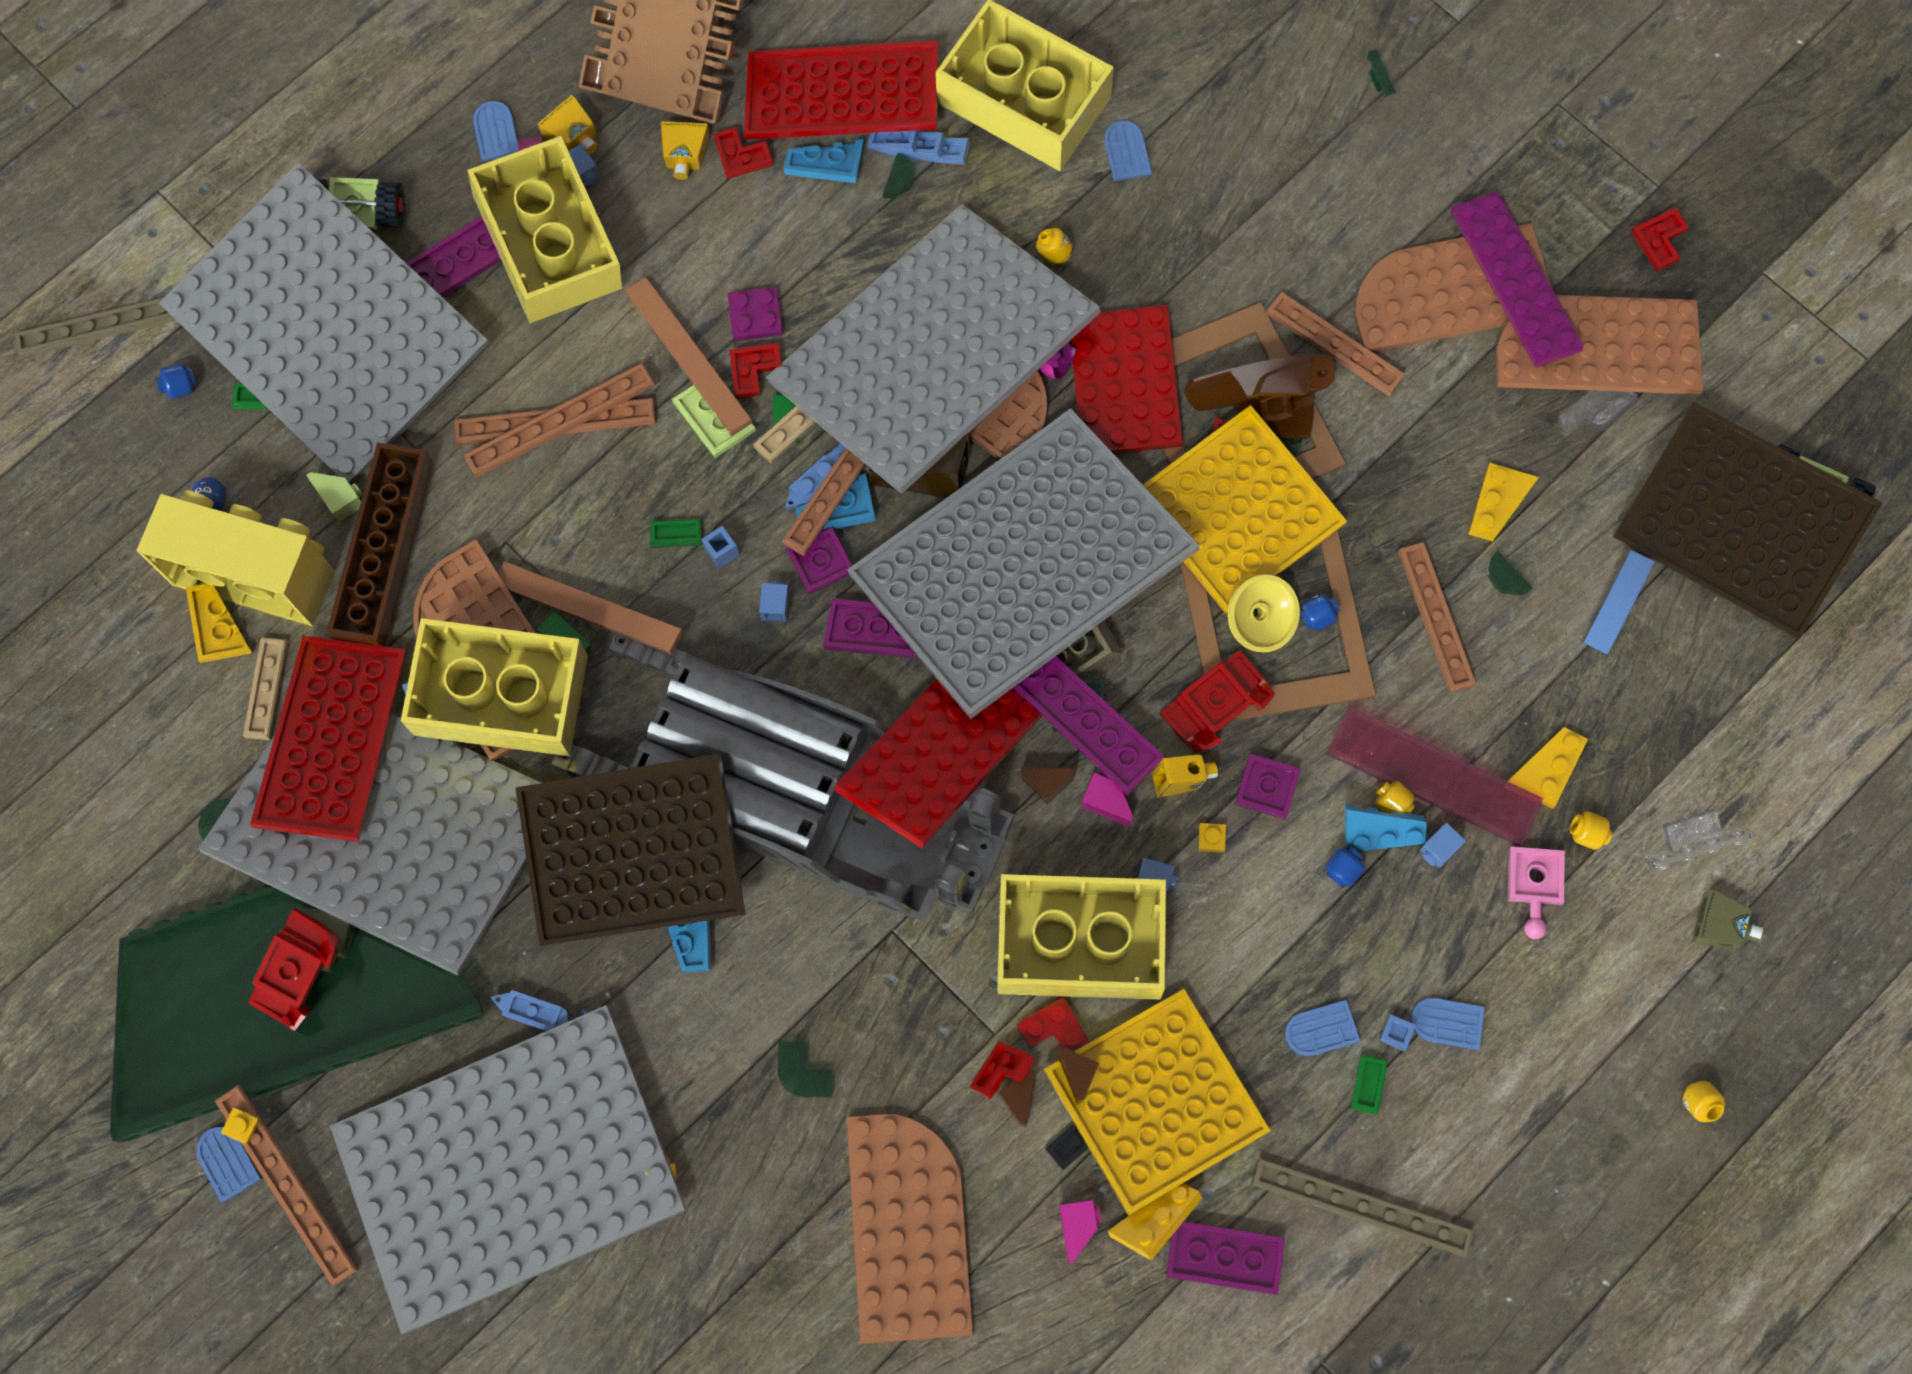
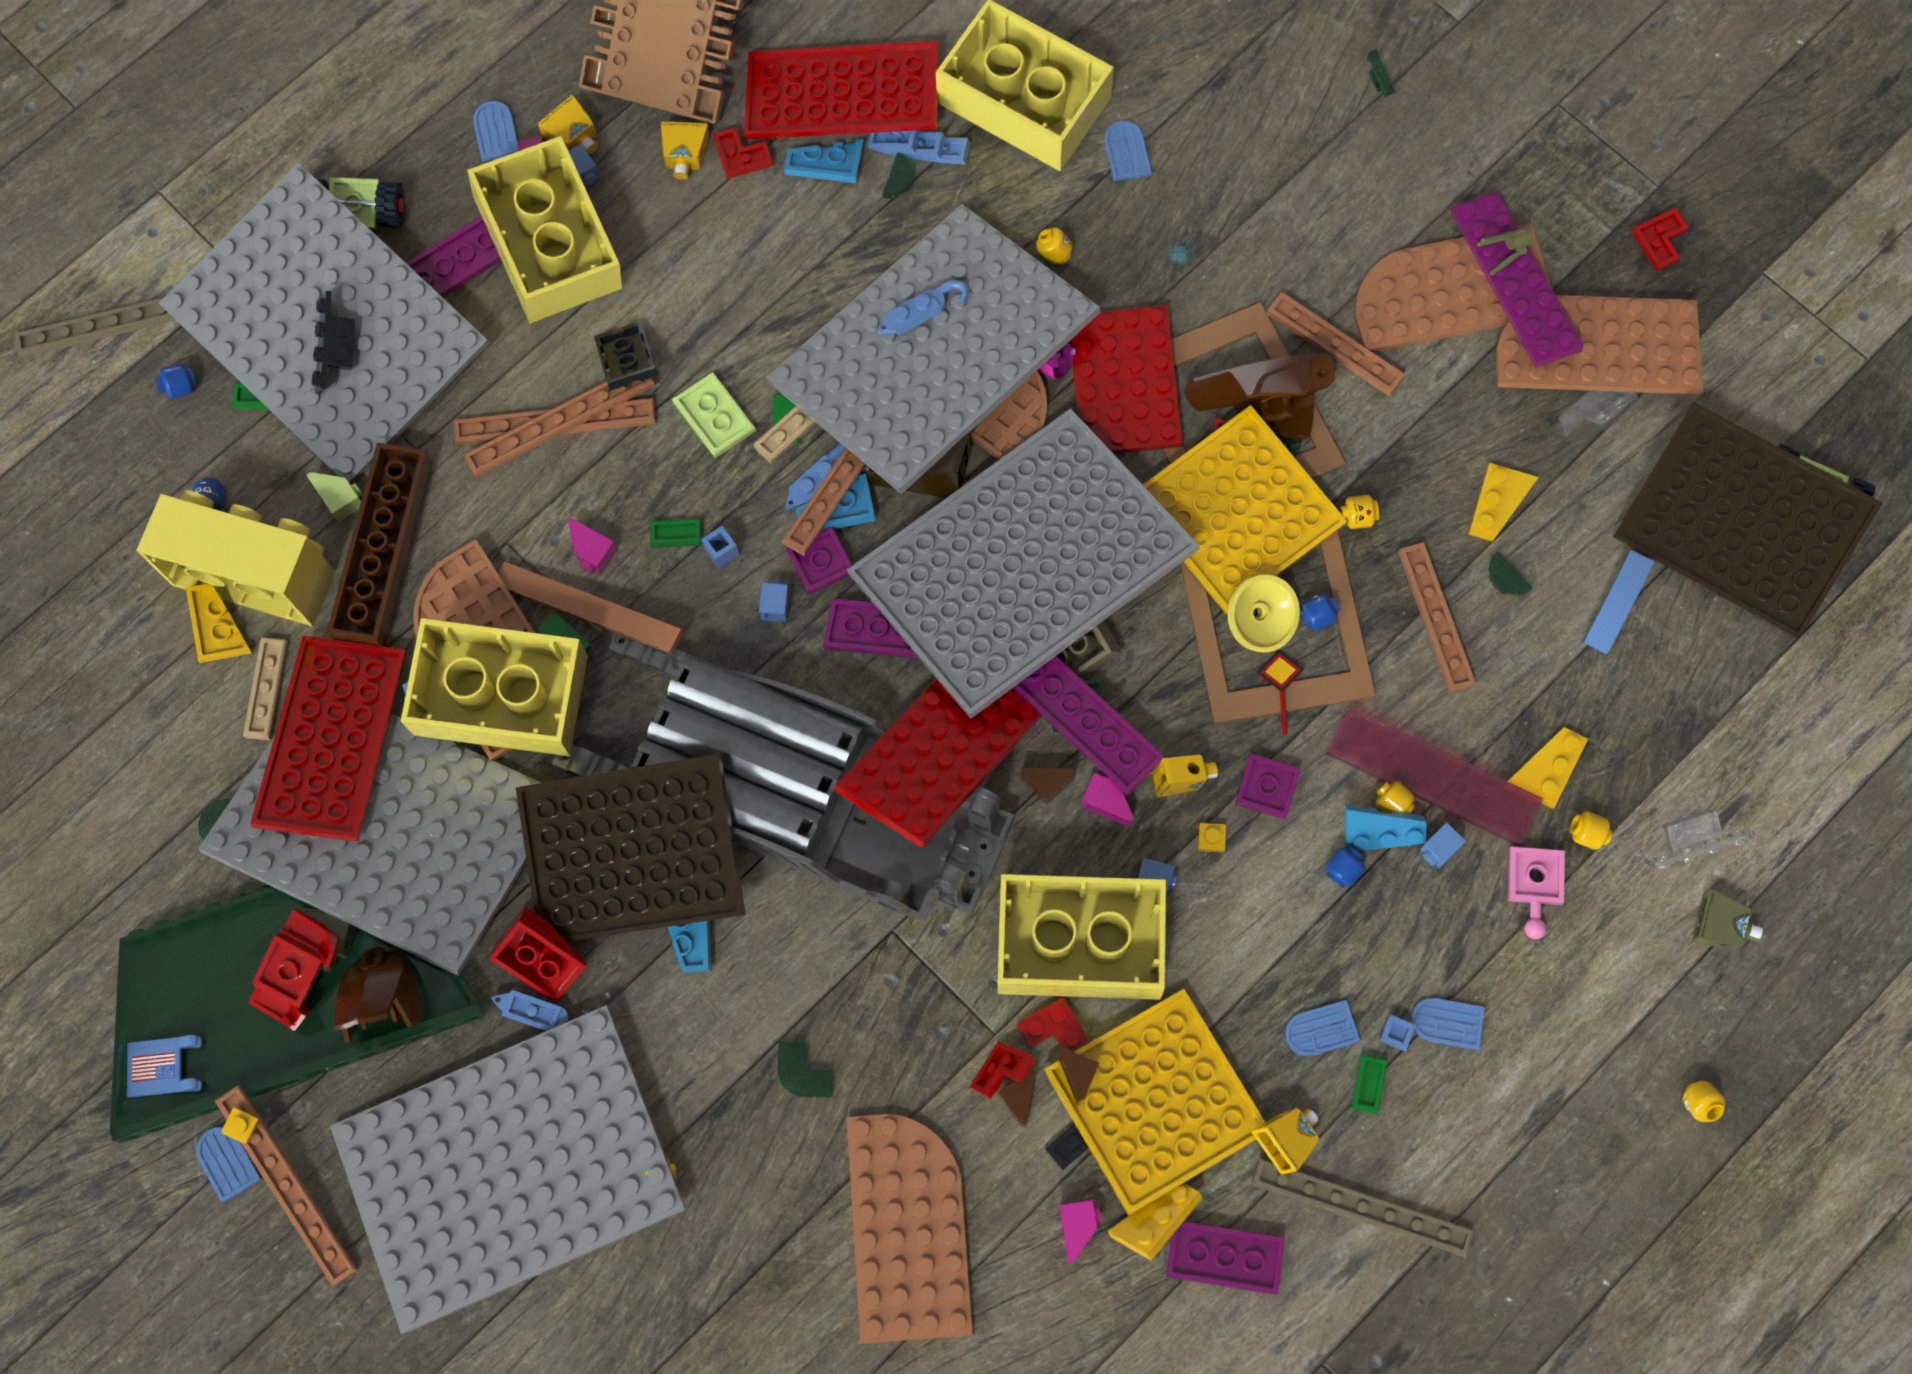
nougat tile [625,277,752,436] -> none
magenta plate [728,287,783,342] -> none
red plate [729,343,781,399] -> none
red piece [1159,650,1275,752] -> none
none -> medium blue flag [127,1035,202,1098]
none -> black bracket [312,290,355,395]
none -> reddish brown piece [335,947,428,1042]
none -> red slope [489,906,587,1003]
none -> dark pink slope [568,518,617,575]
none -> black piece [594,321,658,391]
none -> medium blue plate [877,280,969,336]
none -> clear light blue plate [1167,246,1192,264]
none -> yellow torso [1251,1108,1319,1175]
none -> piece [1257,650,1304,735]
none -> yellow head [1340,495,1379,529]
none -> olive plant [1477,227,1532,276]

